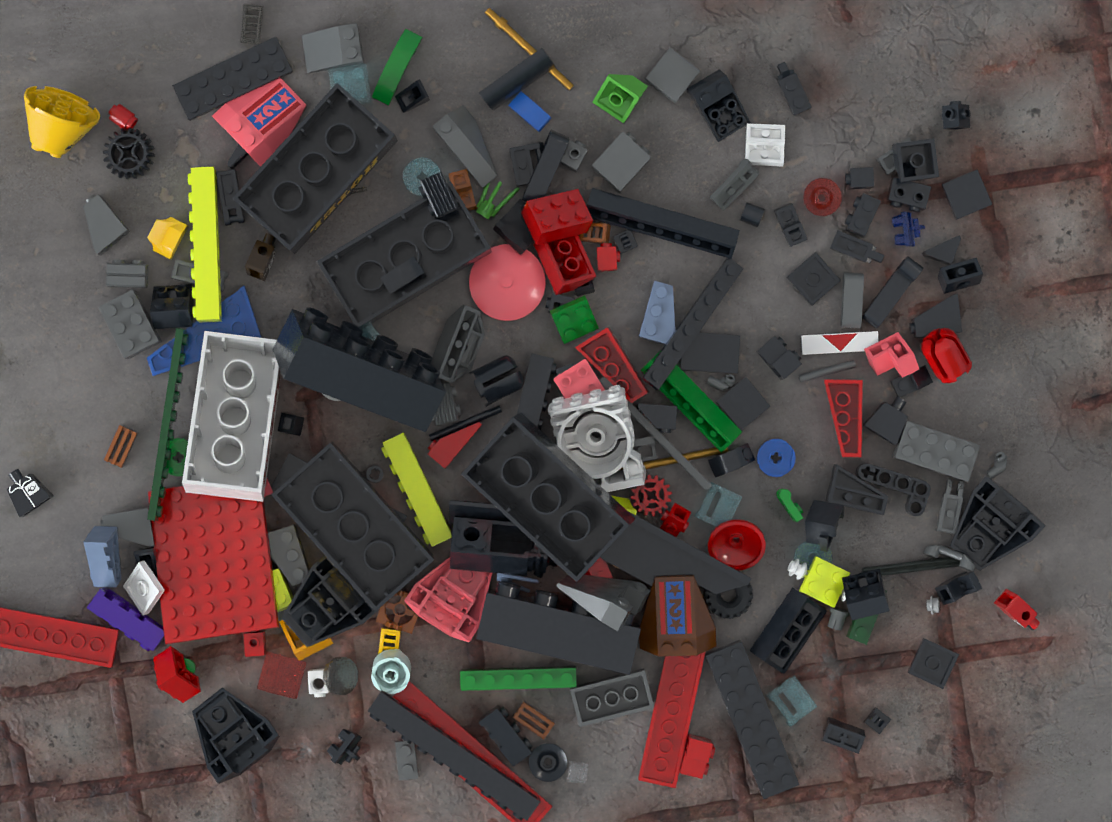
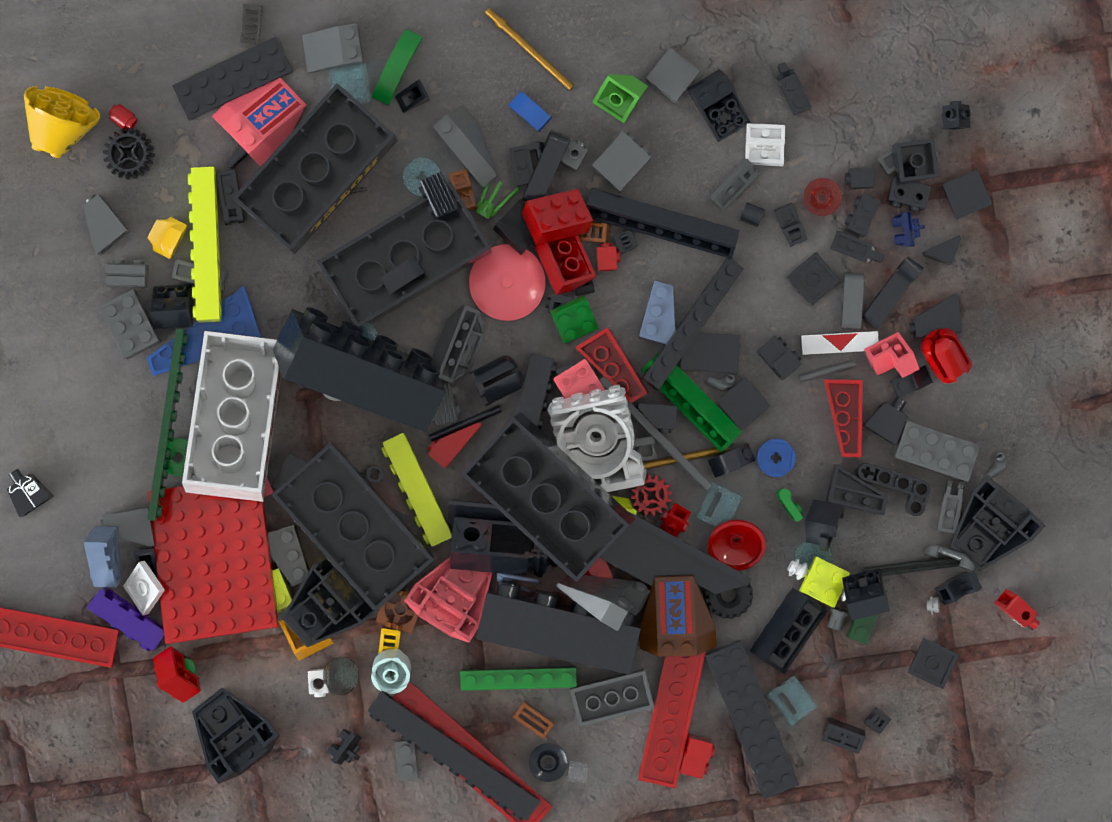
dark orange tile [104,425,138,468] -> none
red brick [244,630,267,657] -> none
dark brown torso [245,233,276,282] -> none
clear red slope [257,651,307,699] -> none
black slope [277,412,304,436] -> none
black wedge [478,705,533,767] -> none
black brick [479,48,556,111] -> none
black brick [937,257,983,294] -> none

